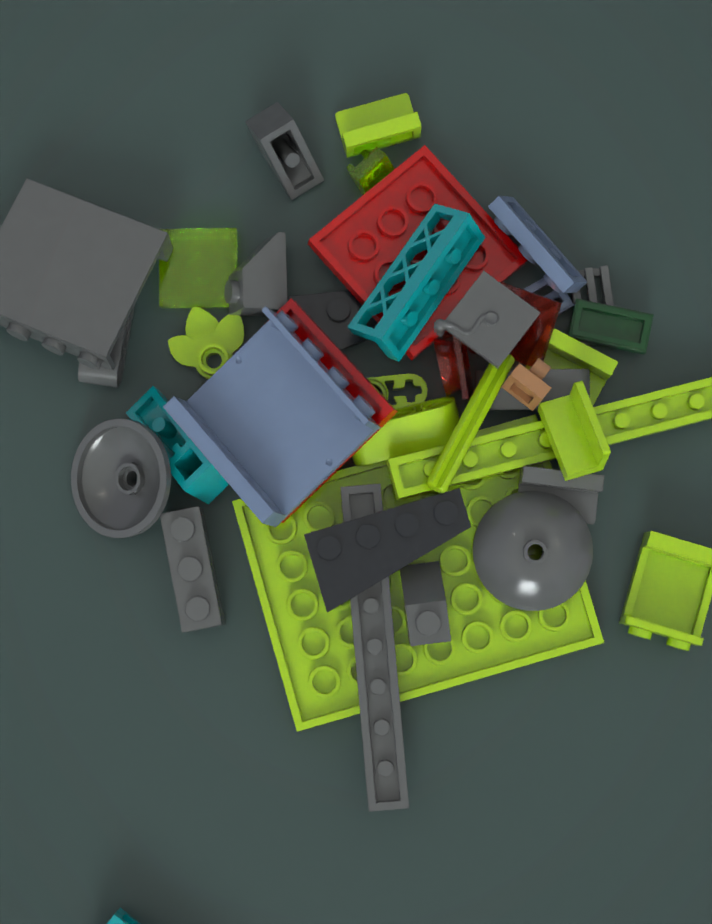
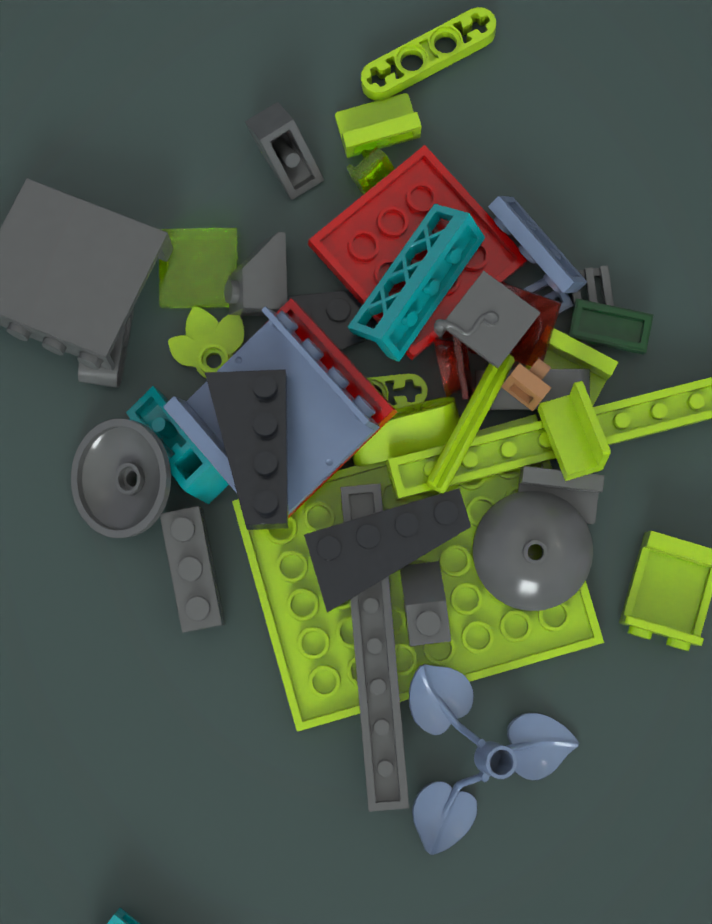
none -> black wing [205,369,289,530]
none -> lime beam [361,7,496,101]
none -> sand blue plant [409,664,579,855]

